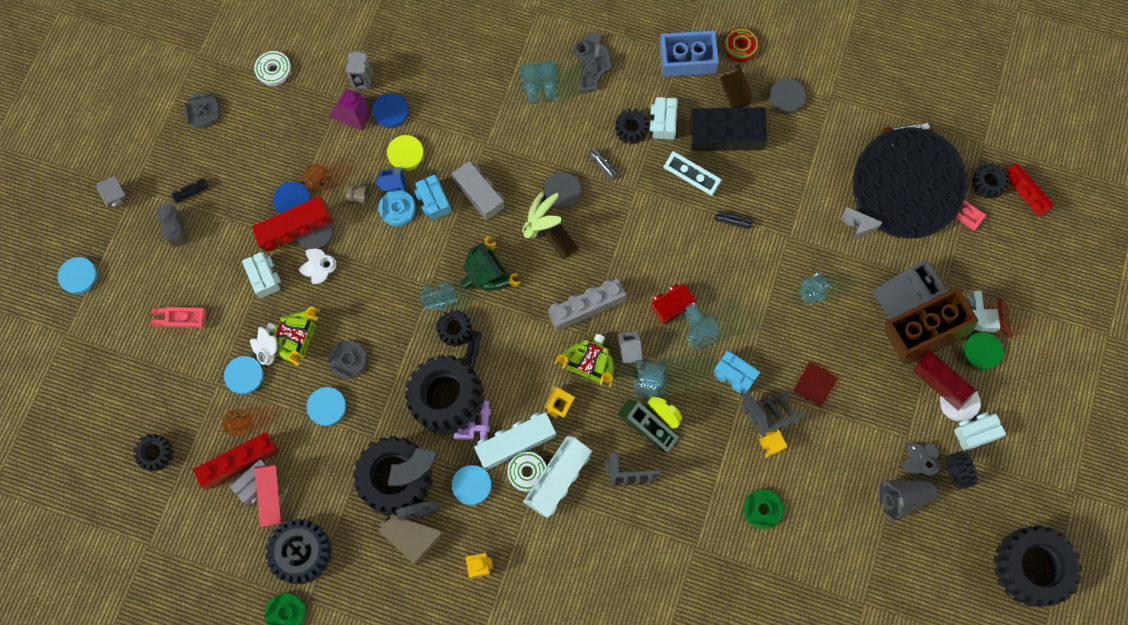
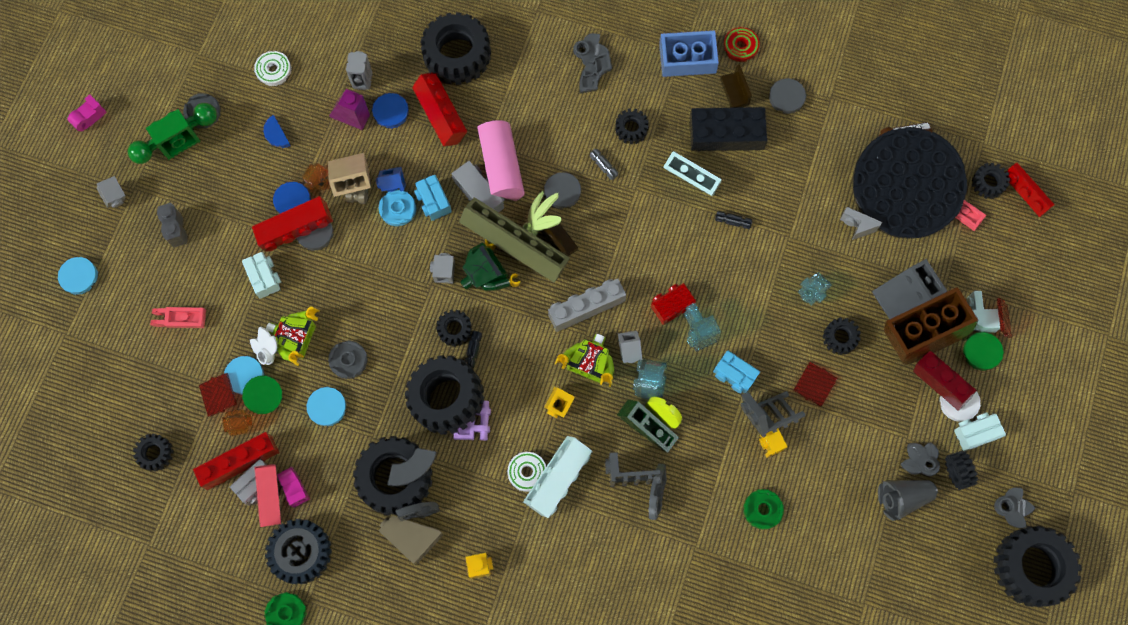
black axle [171,178,208,203] -> none
white plate [299,249,337,284] -> none
neon yellow tile [387,135,424,171] -> none
clear light blue hips [419,281,457,313] -> none
medium azure tile [452,465,491,505] -> none
light aqua brick [474,412,556,471] -> none
clear light blue brick [519,61,558,104] -> none
light aqua brick [650,97,677,140] -> none
none -> dark pink leg [68,94,107,131]
none -> green brick [127,103,217,164]
none -> clear red piece [199,373,237,417]
none -> green tile [242,376,282,414]
none -> blue tile [263,115,291,148]
none -> dark pink leg [277,467,310,508]
none -> tan brick [328,153,371,197]
none -> red brick [412,73,468,147]
none -> black tyre [421,12,491,85]
none -> light grey brick [430,253,455,283]
none -> olive brick [459,197,570,283]
none -> bright pink brick [478,120,525,201]
none -> dark grey tile [649,463,667,520]
none -> black tyre [823,318,861,355]
none -> dark grey plate [994,488,1035,528]

